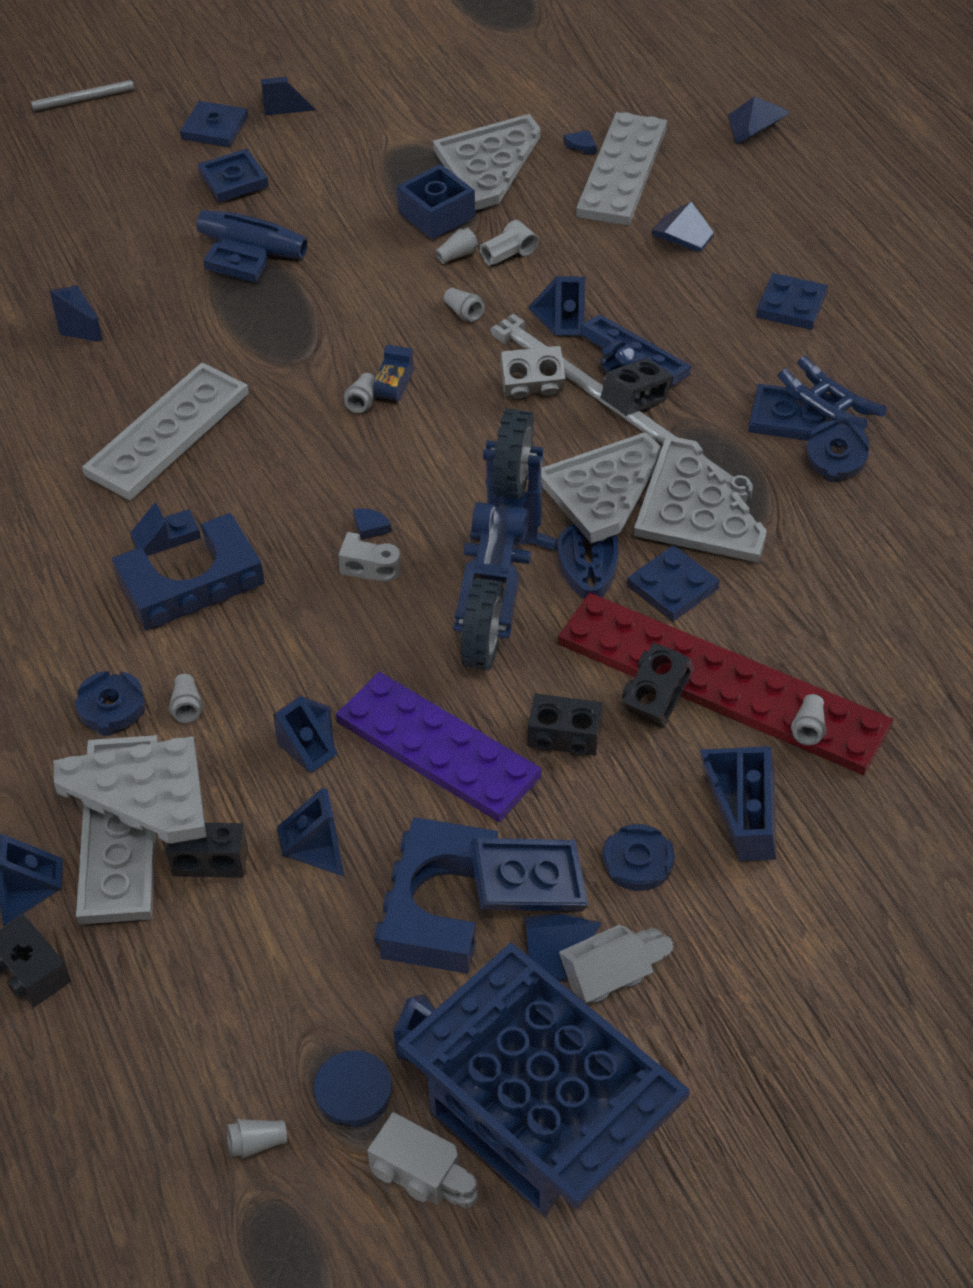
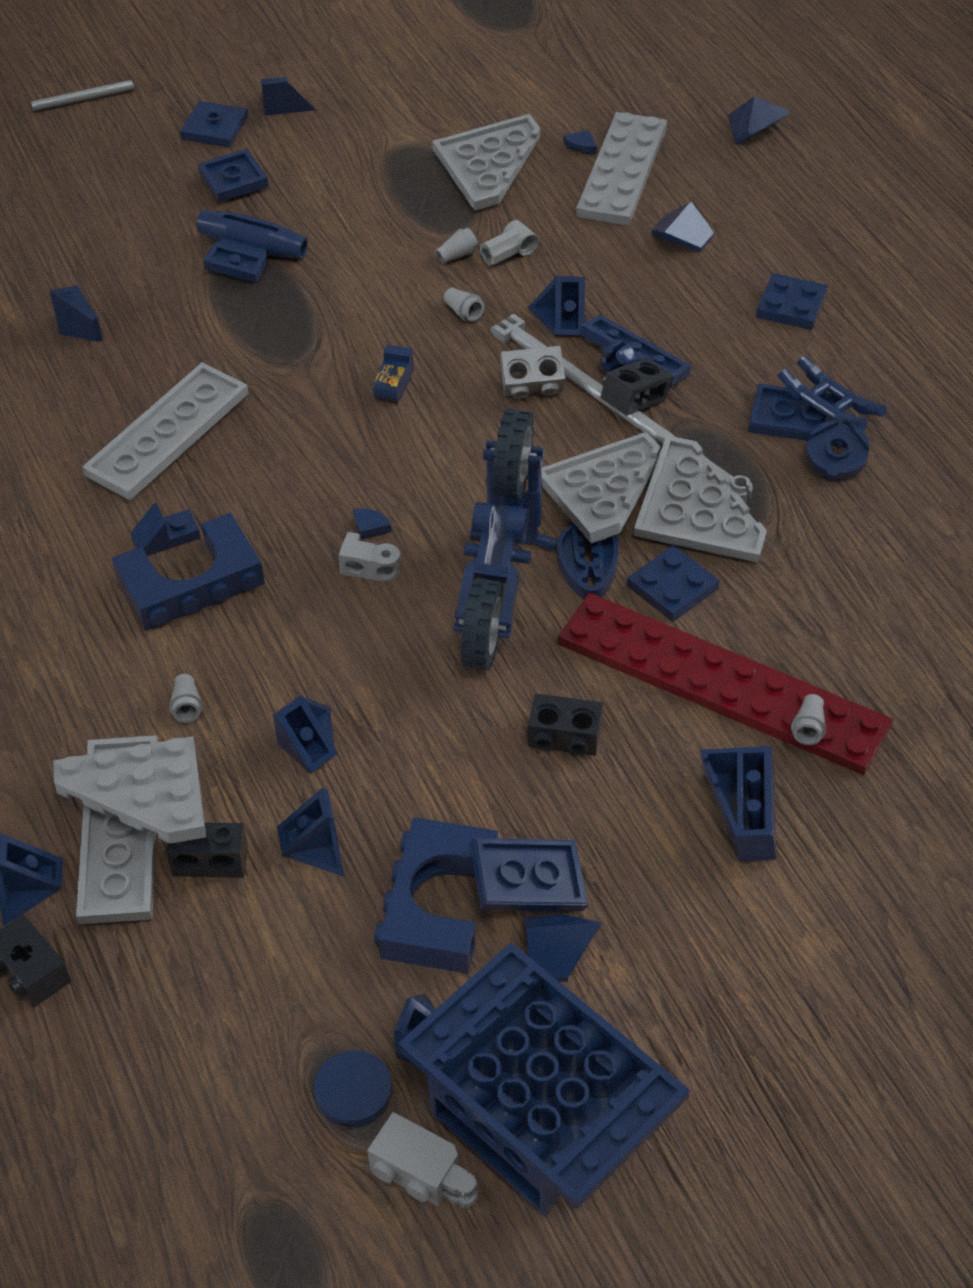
dark blue plate [75,671,145,736] -> none
light grey cone [227,1119,287,1159] -> none
dark purple plate [336,672,542,823] -> none
light grey cone [344,373,375,413] -> none
dark blue brick [397,164,476,239] -> none
light grey hinge [559,925,674,1003] -> none
dark blue tile [602,824,675,891] -> none
black brick [622,642,694,728] -> none

